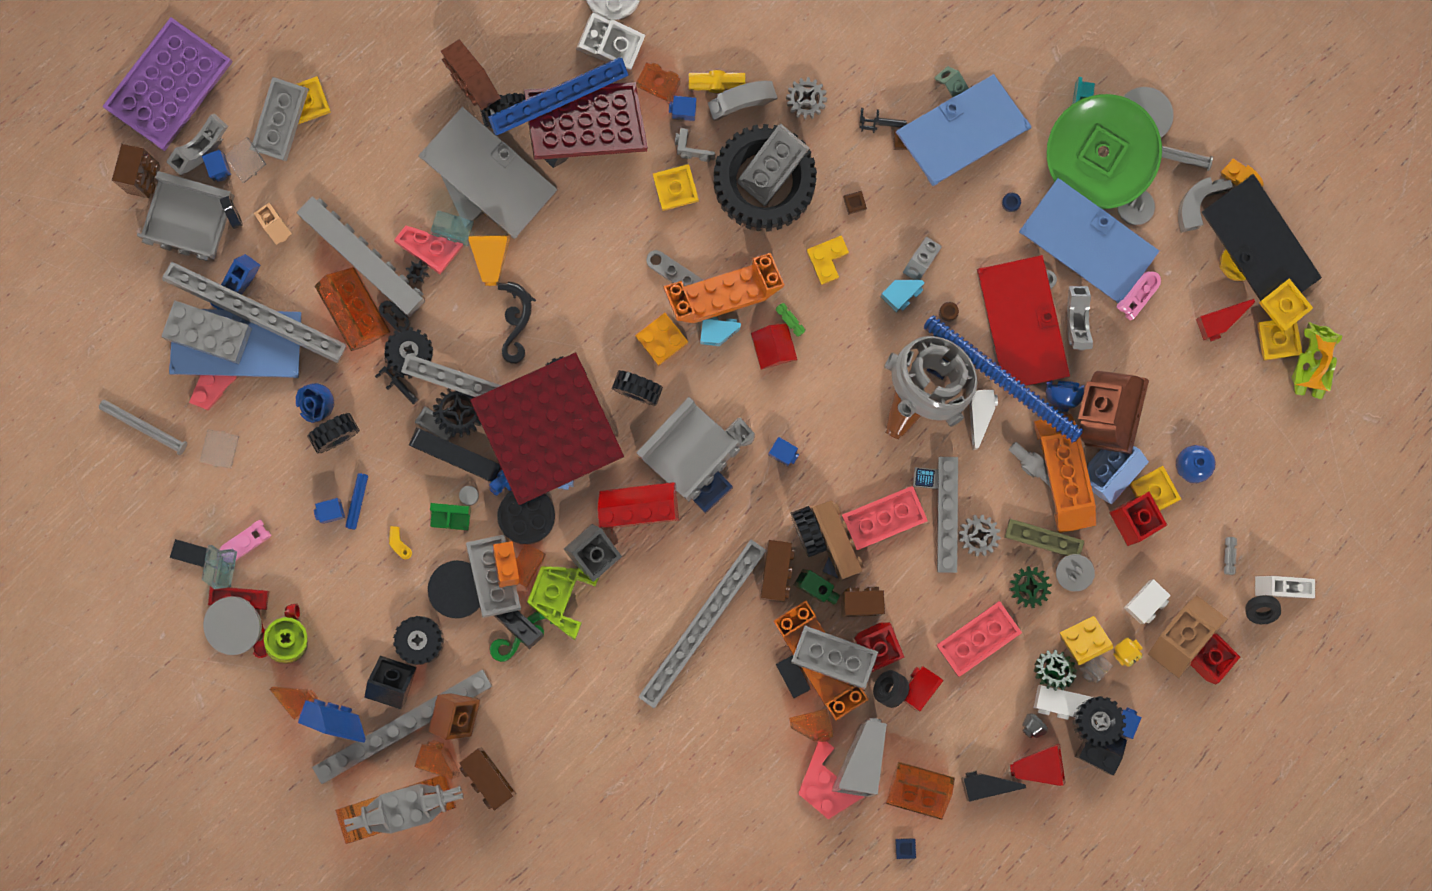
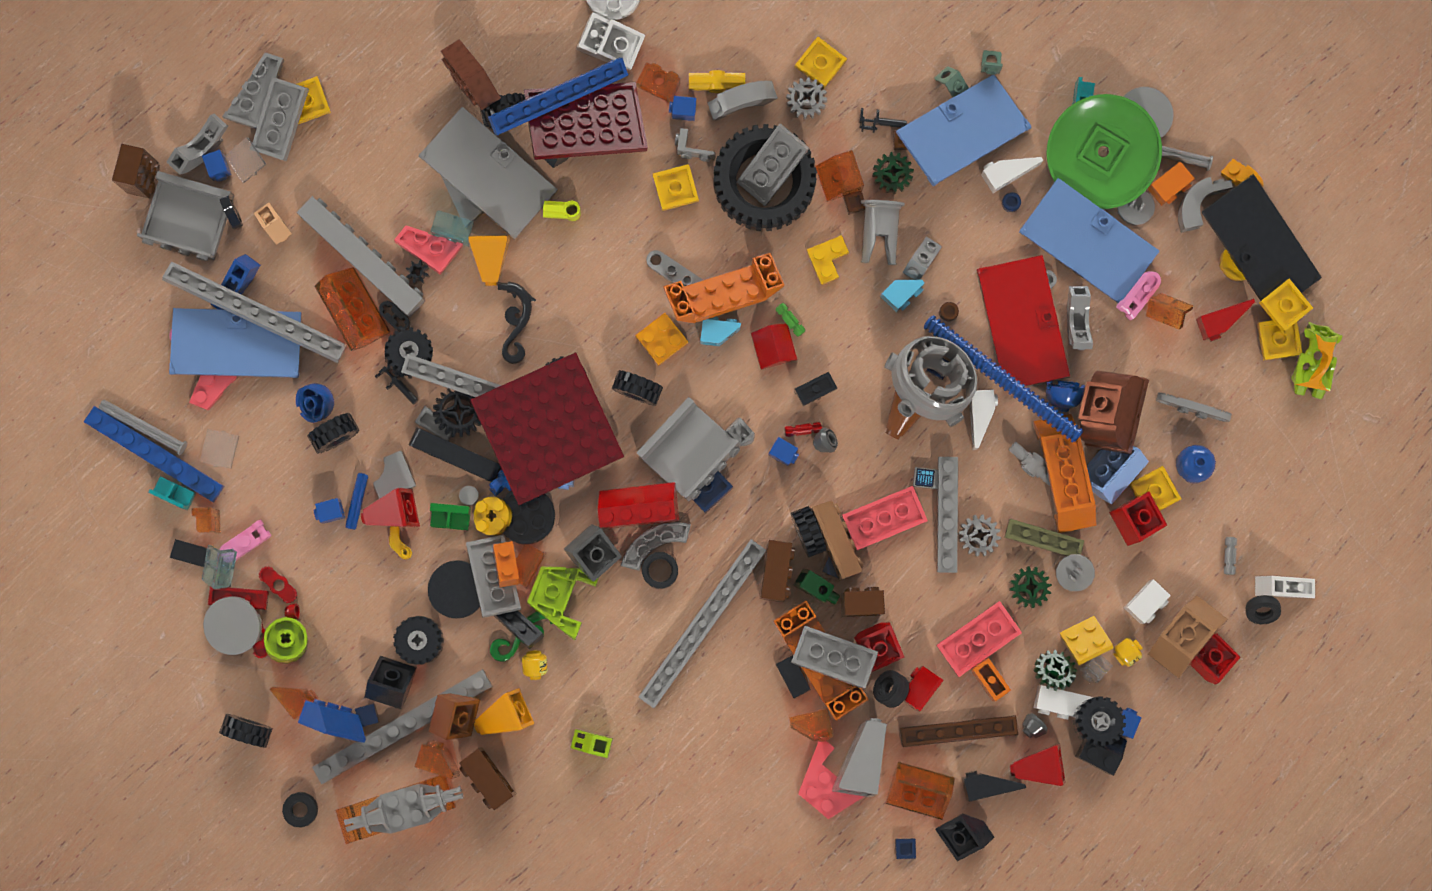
medium lavender plate [102,17,232,151] -> none
light grey brick [161,300,252,364] -> none
none -> blue plate [84,406,224,502]
none -> teal panel [148,476,196,510]
none -> clear orange panel [192,507,220,533]
none -> black wheel [219,714,273,748]
none -> light grey wing [222,53,284,129]
none -> red piece [259,566,297,603]
none -> black tyre [282,792,318,828]
none -> dark blue tile [355,703,379,727]
none -> red slope [361,488,420,527]
none -> light grey tile [373,451,416,499]
none -> yellow plate [474,497,512,536]
none -> light orange slope [474,688,535,735]
none -> yellow head [522,650,548,680]
none -> neon yellow piece [543,201,581,221]
none -> lime slope [571,729,613,758]
none -> light grey tile [621,522,691,571]
none -> black tyre [642,552,678,589]
none -> red axle [784,422,822,437]
none -> yellow tile [794,36,847,89]
none -> black panel [794,372,838,406]
none -> dark grey cone [813,428,838,453]
none -> clear orange slope [815,150,864,202]
none -> light grey piece [861,200,905,265]
none -> dark green gear [872,152,914,194]
none -> reddish brown tile [900,715,1018,747]
none -> black slope [935,813,995,862]
none -> orange brick [970,658,1011,702]
none -> sand green bracket [981,50,1003,75]
none -> white slope [981,157,1043,193]
none -> clear orange panel [1146,293,1193,329]
none -> orange brick [1147,161,1195,206]
none -> light grey plate [1156,392,1232,422]

